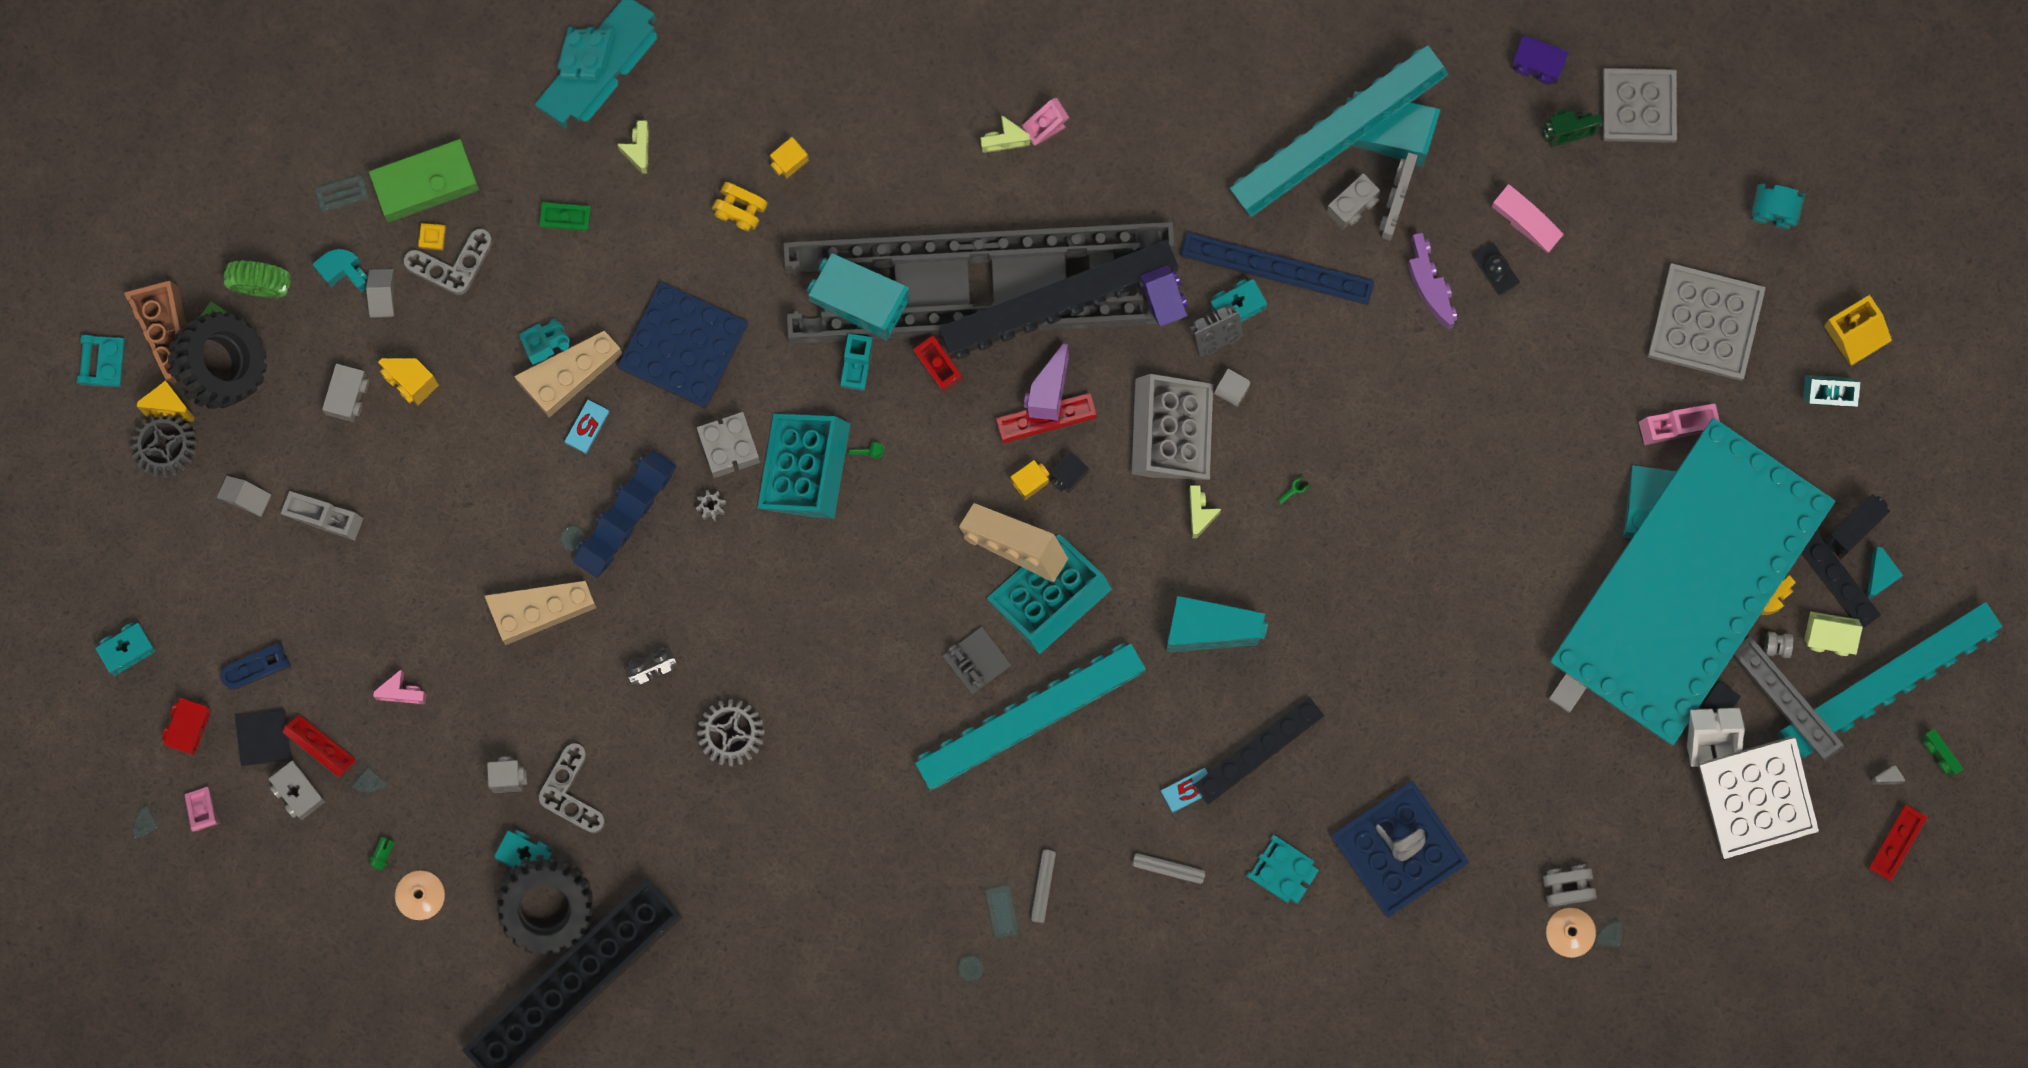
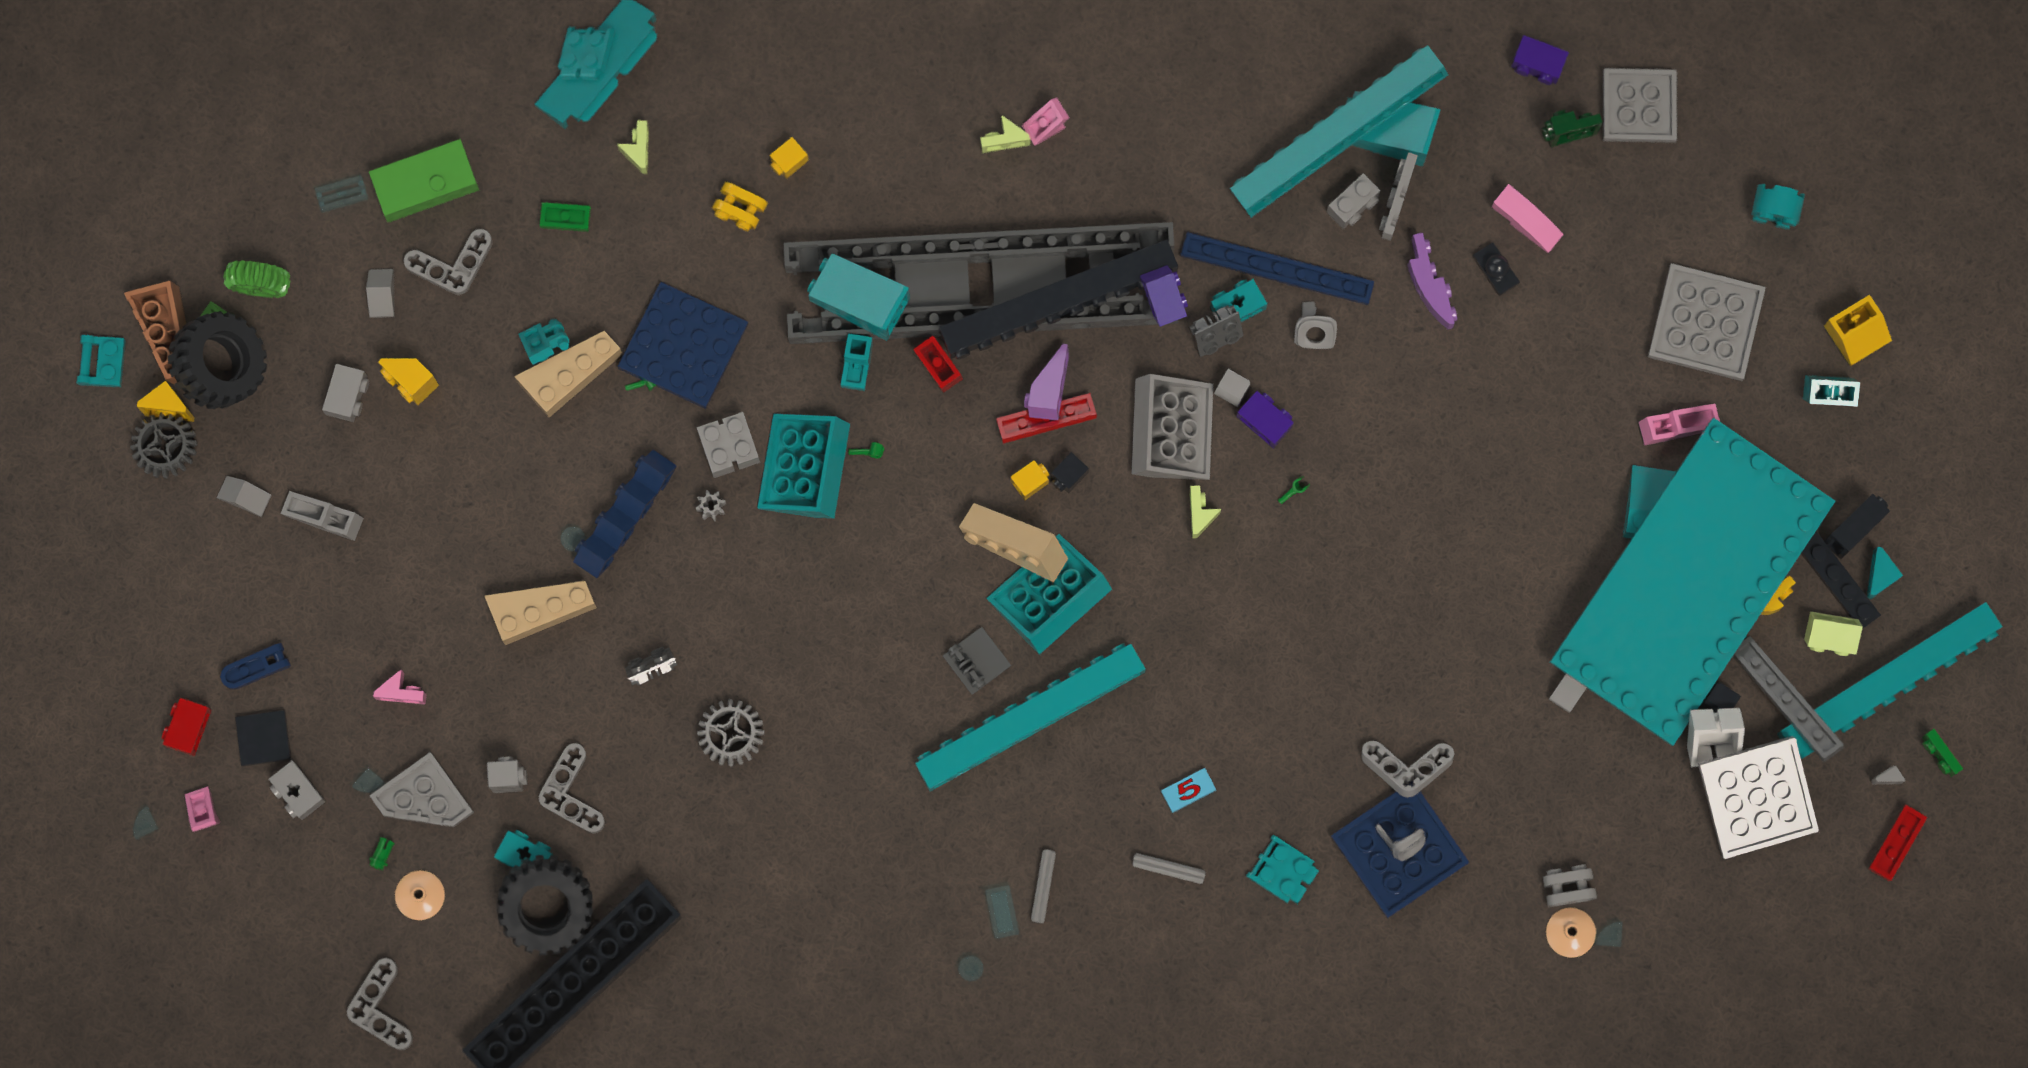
teal brick [95,623,157,676] -> none
red plate [283,714,356,778] -> none
teal brick [313,249,368,293] -> none
yellow tile [418,223,446,250] -> none
medium azure tile [565,400,610,454] -> none
teal slope [1166,596,1268,652] -> none
black plate [1193,697,1324,805] -> none
light grey wheel [1764,632,1793,659] -> none
none -> light grey beam [347,958,413,1050]
none -> light grey plate [369,752,474,827]
none -> green hand [625,380,656,391]
none -> dark purple brick [1237,391,1294,449]
none -> light grey piece [1294,301,1337,349]
none -> light grey beam [1361,741,1454,797]

